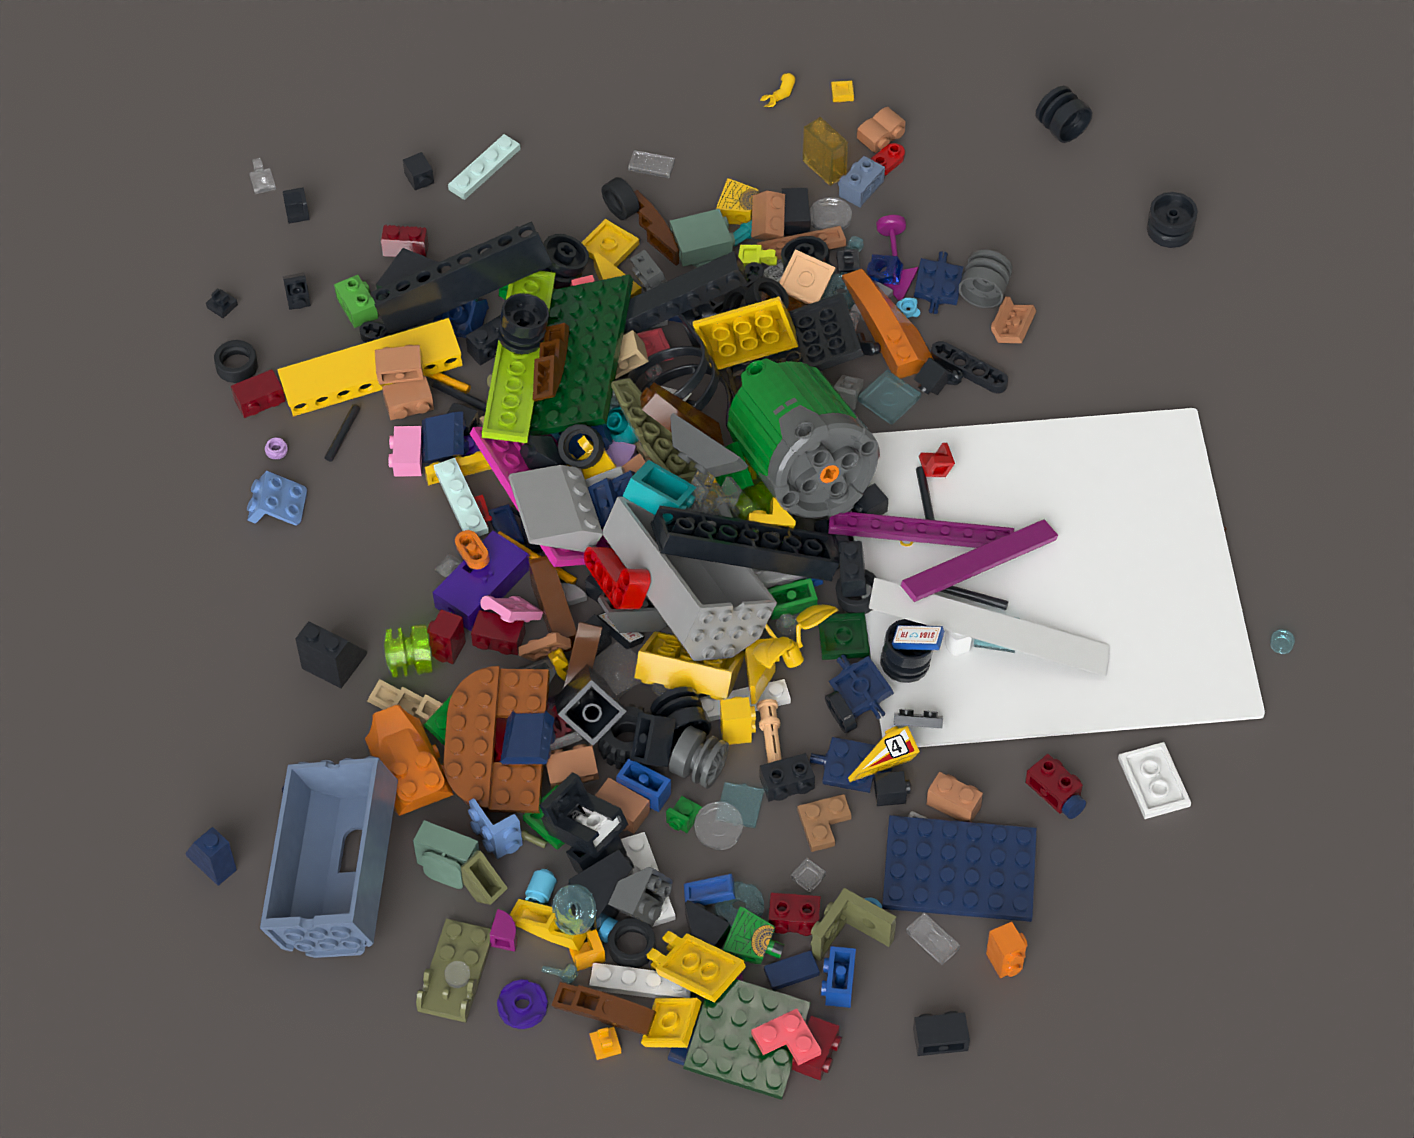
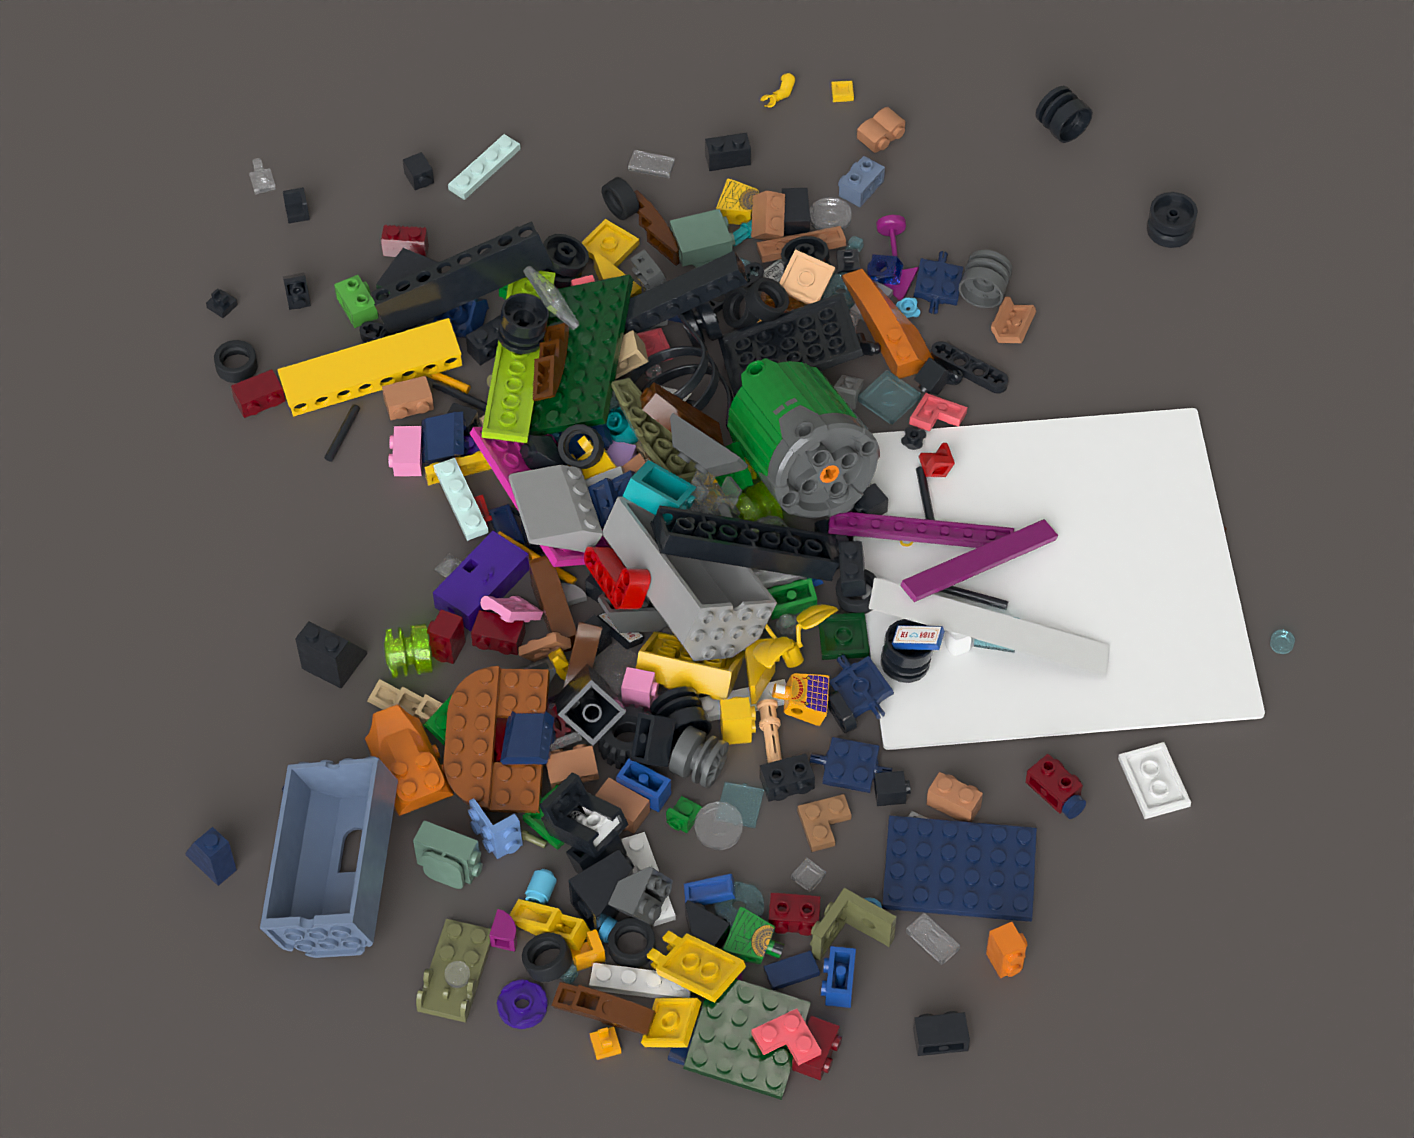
medium blue bracket [247,471,307,525] -> none
lavender plate [265,438,288,459] -> none
nougat brick [375,345,424,384] -> none
orange plate [455,530,490,569] -> none
olive slope [461,850,508,905] -> none
clear light blue tile [552,884,596,935] -> none
yellow slope [693,297,798,370] -> none
neon yellow plate [738,245,778,267] -> none
yellow slope [746,497,796,528] -> none
clear yellow brick [803,117,848,186] -> none
yellow slope [848,726,920,782] -> none
red plate [871,143,905,176] -> none
plate [894,709,943,728] -> none
none -> black tyre [521,933,573,982]
none -> clear tile [523,266,579,330]
none -> bright pink brick [621,667,659,713]
none -> black brick [705,132,751,171]
none -> torso [772,673,829,726]
none -> black plate [901,427,926,450]
none -> coral plate [909,393,968,431]

